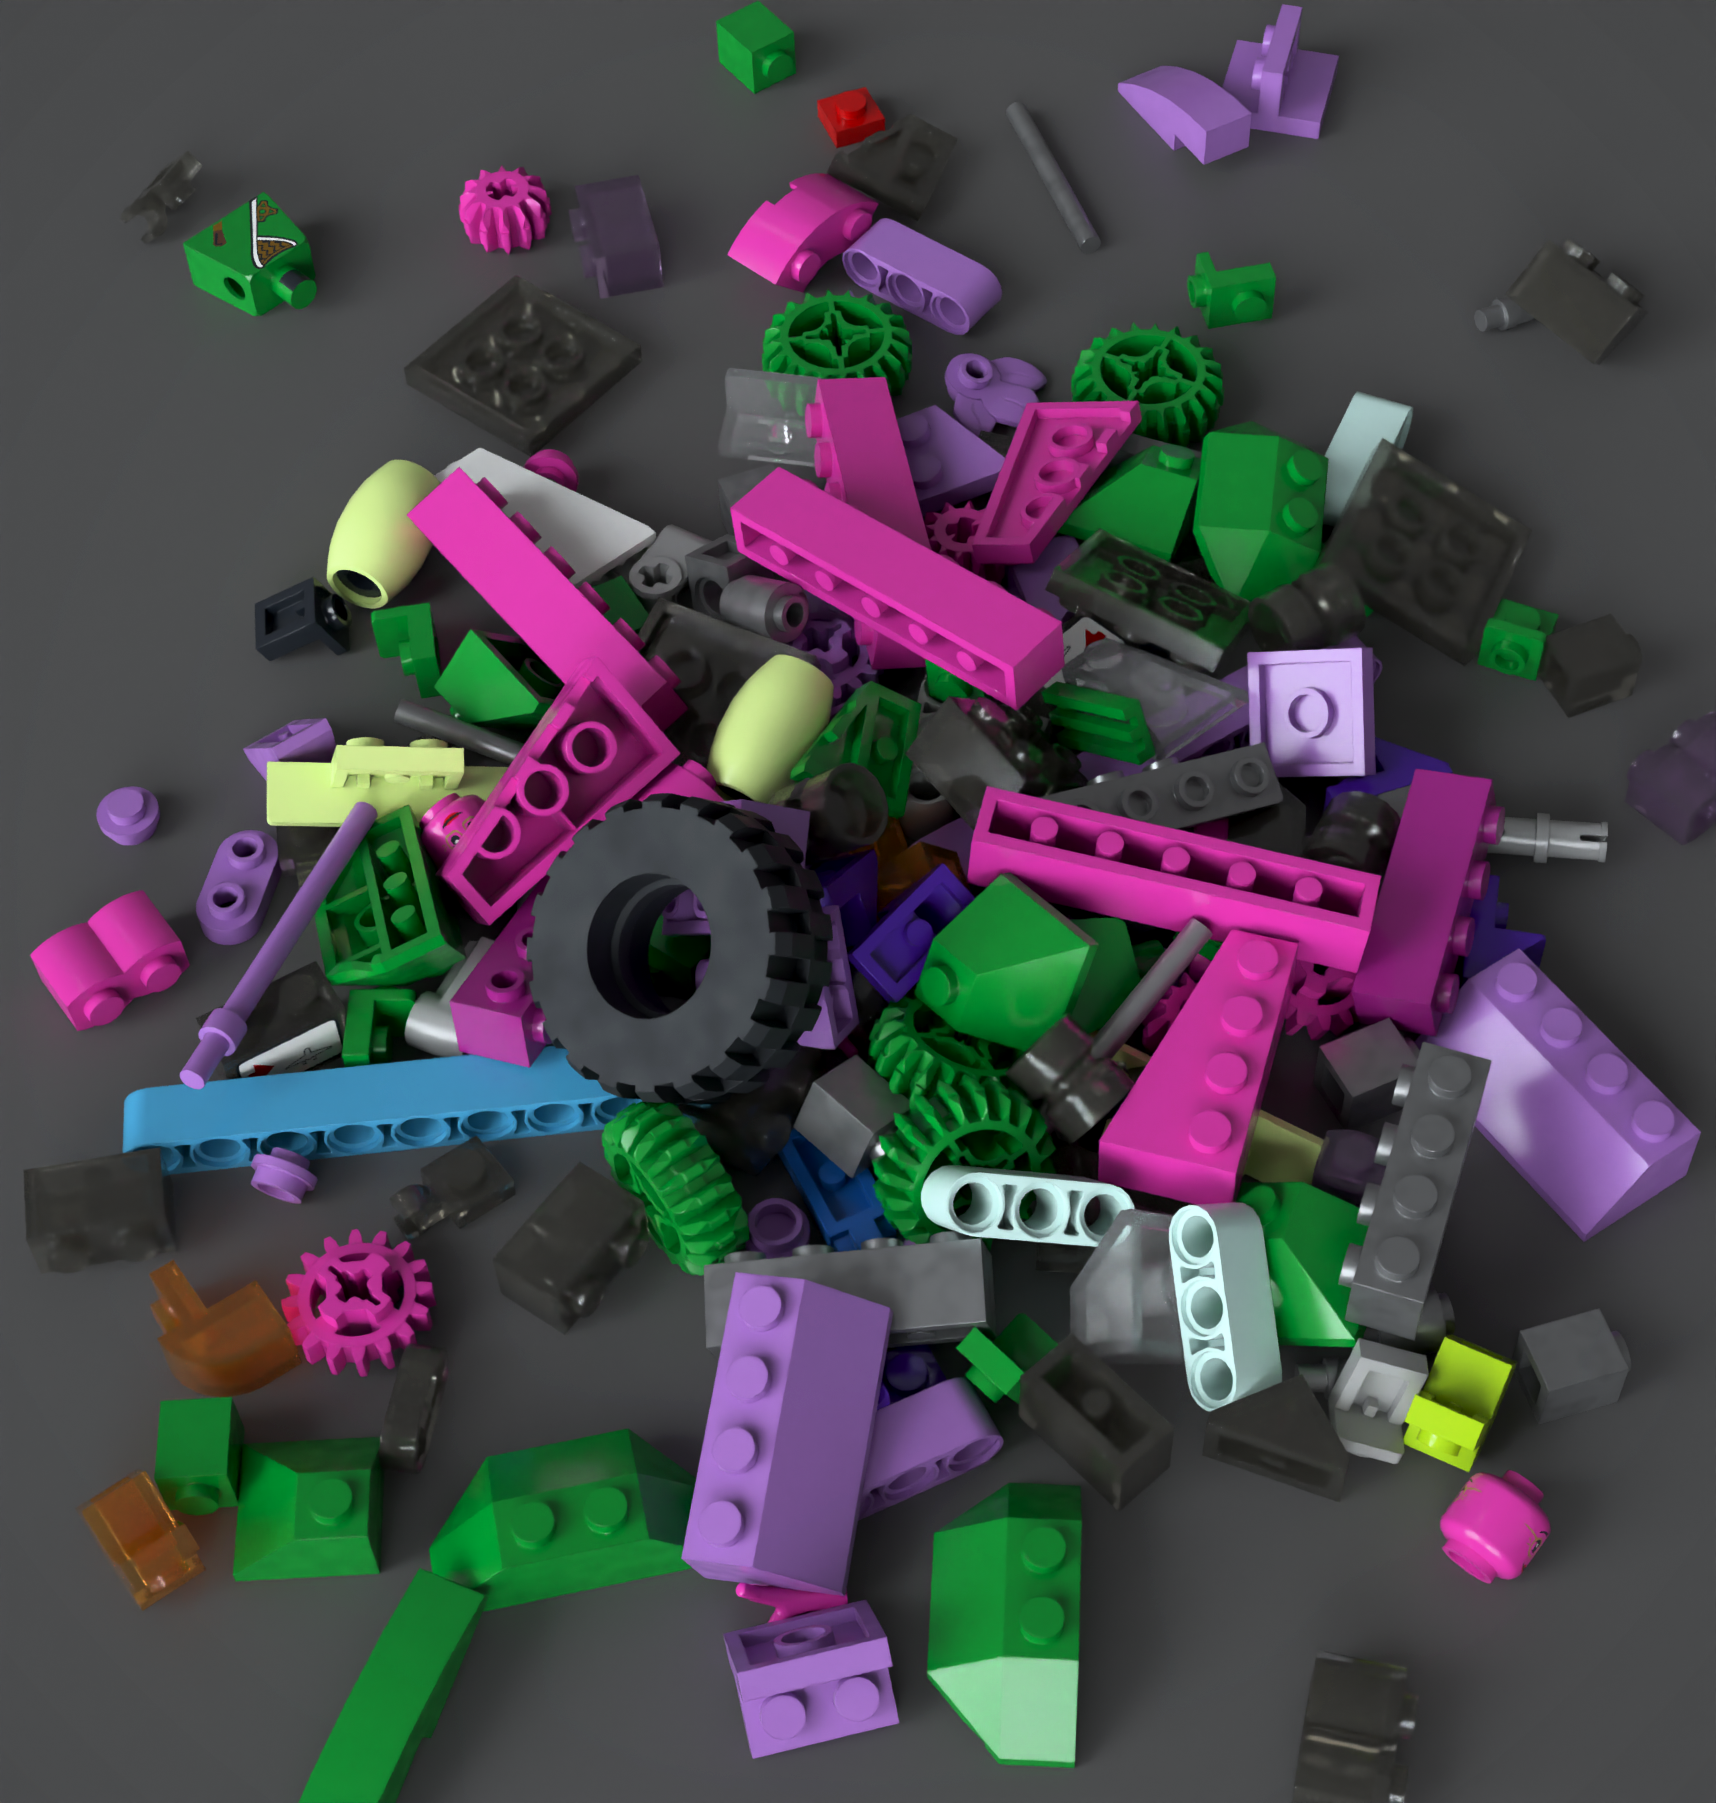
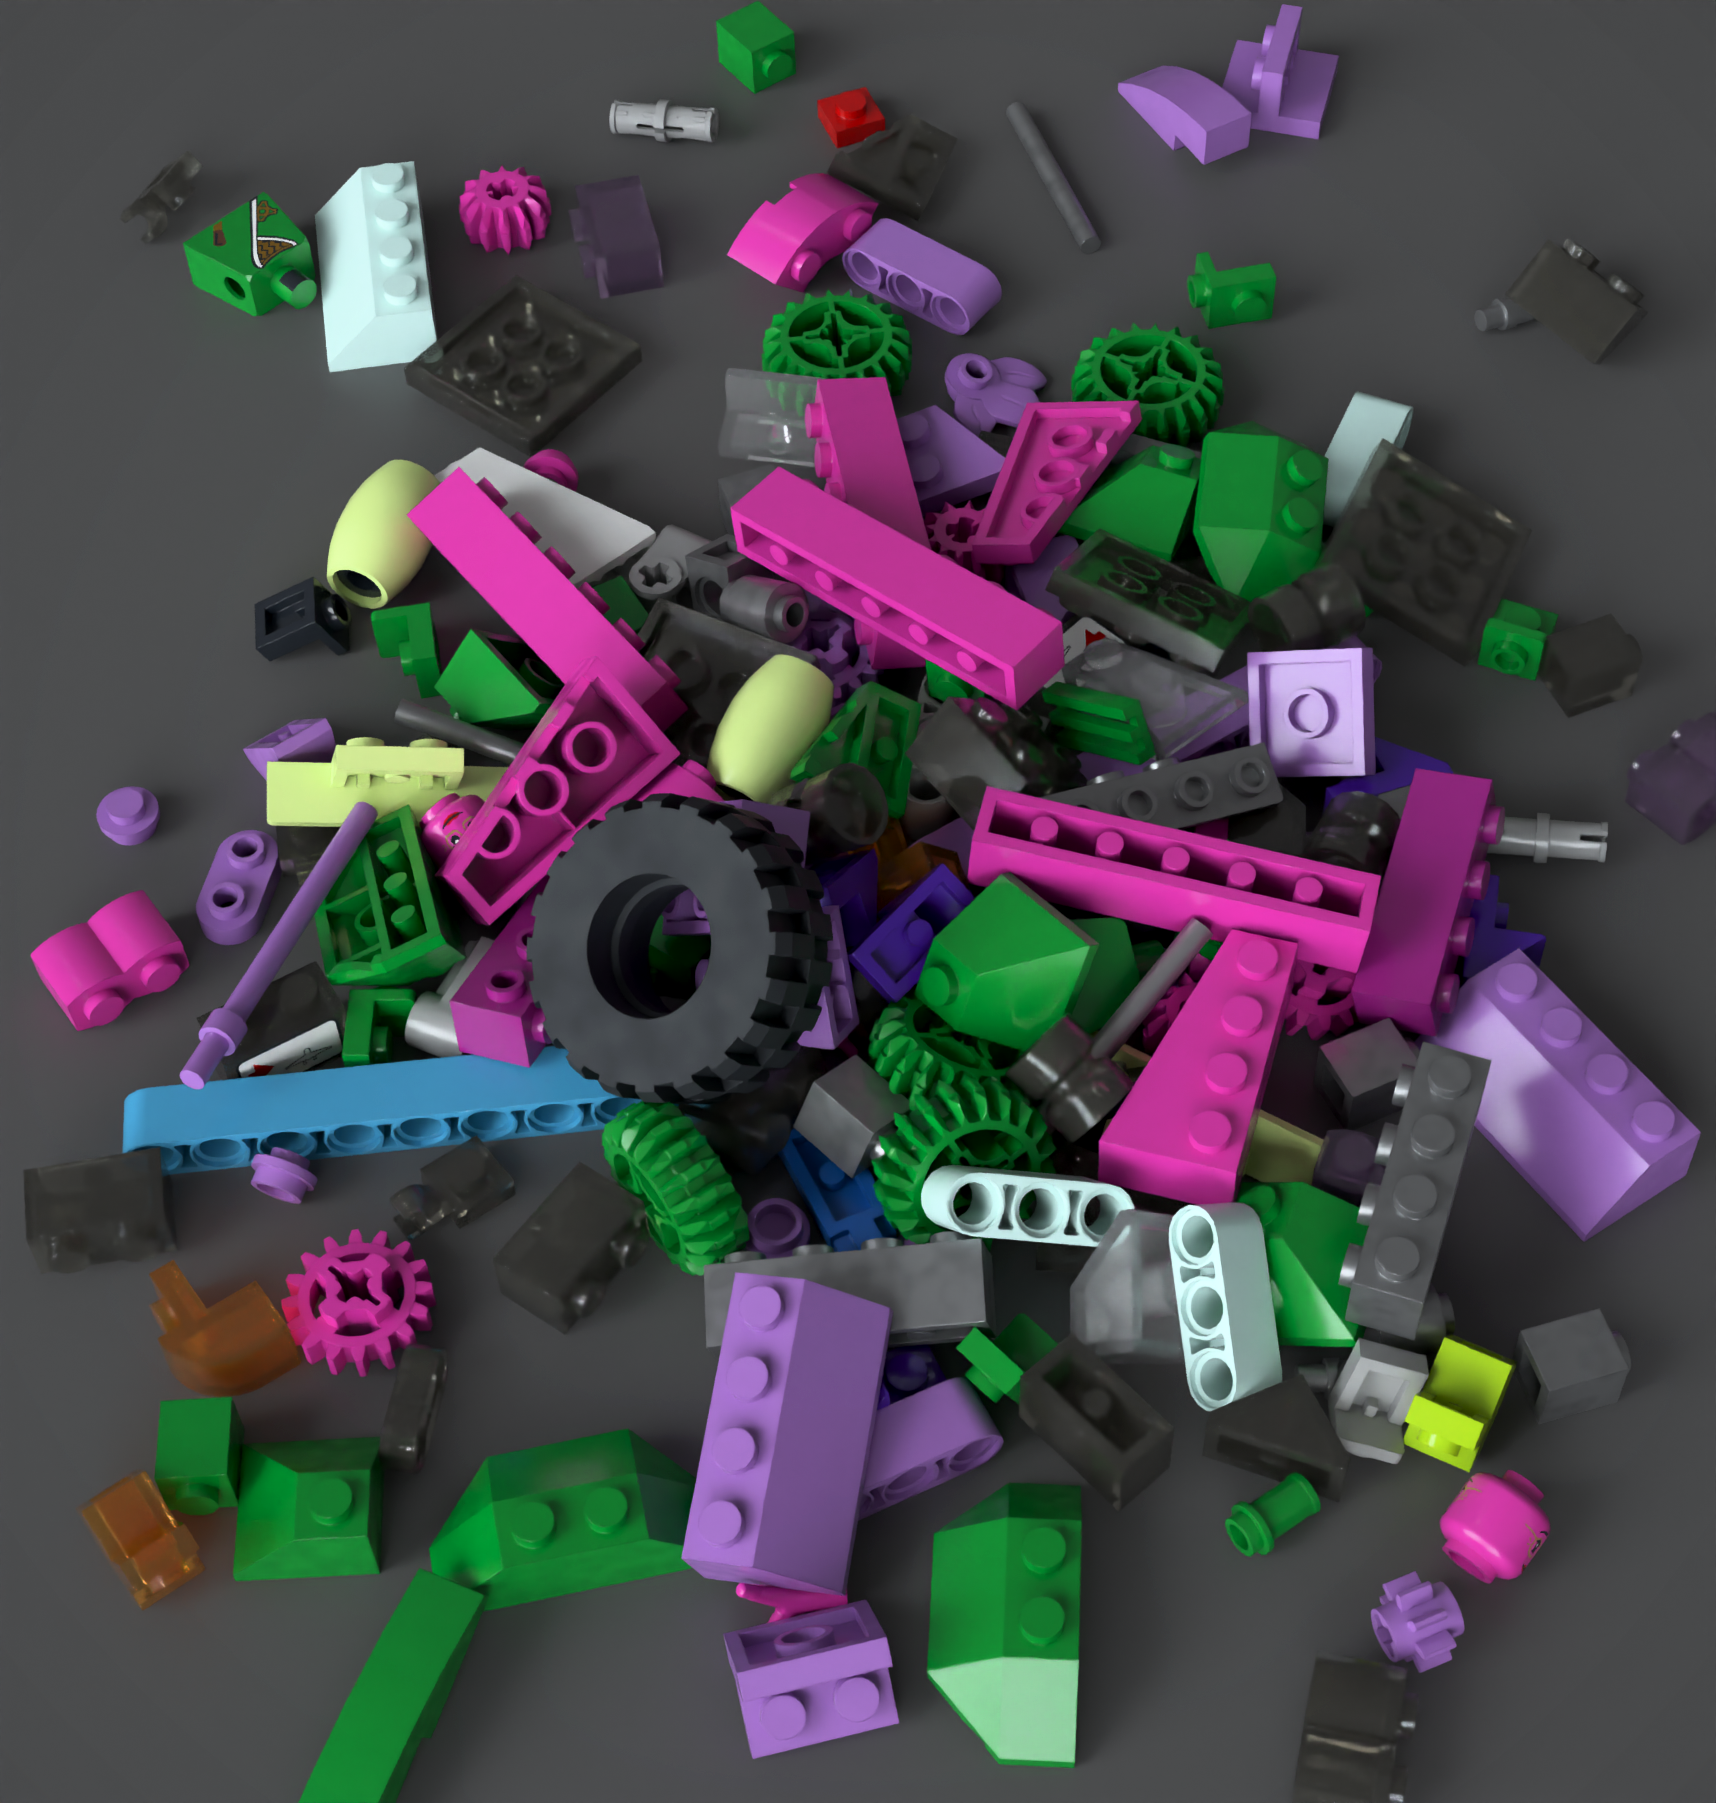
none -> light aqua slope [315,161,440,372]
none -> light grey pin [609,99,719,143]
none -> green pin [1225,1472,1321,1557]
none -> medium lavender gear [1371,1571,1465,1673]

